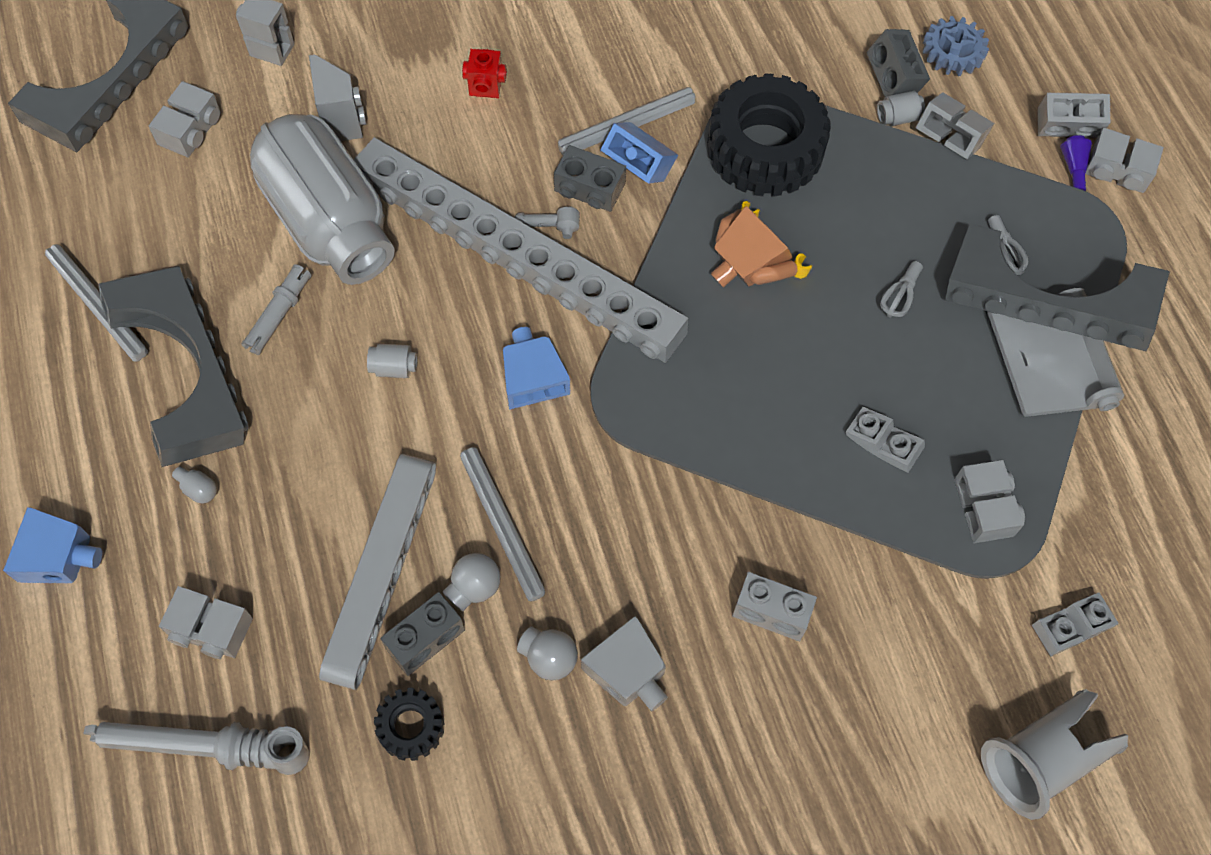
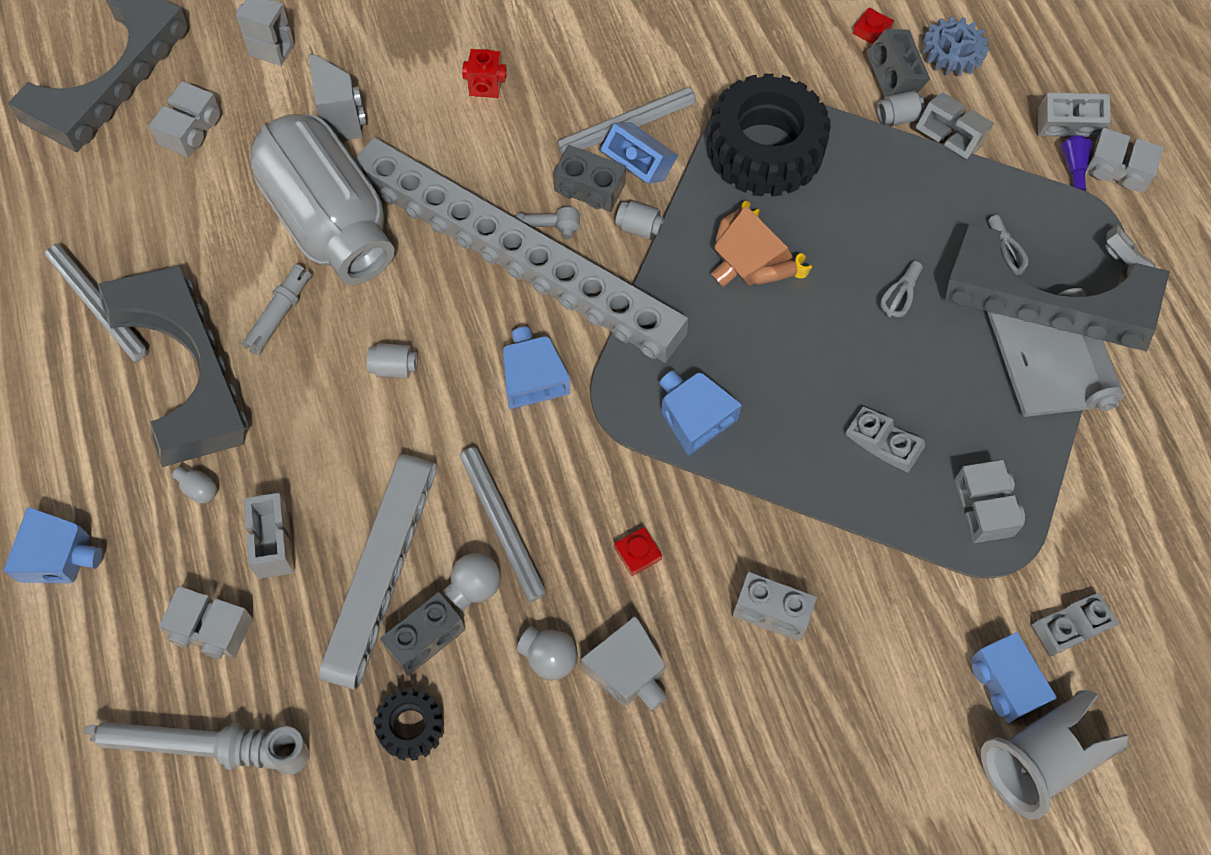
none -> light grey piece [244,493,294,579]
none -> red plate [614,527,662,577]
none -> light grey brick [615,201,664,240]
none -> medium blue torso [659,370,742,456]
none -> red plate [853,7,894,44]
none -> medium blue brick [970,632,1057,724]
none -> light grey plate [1105,224,1156,276]

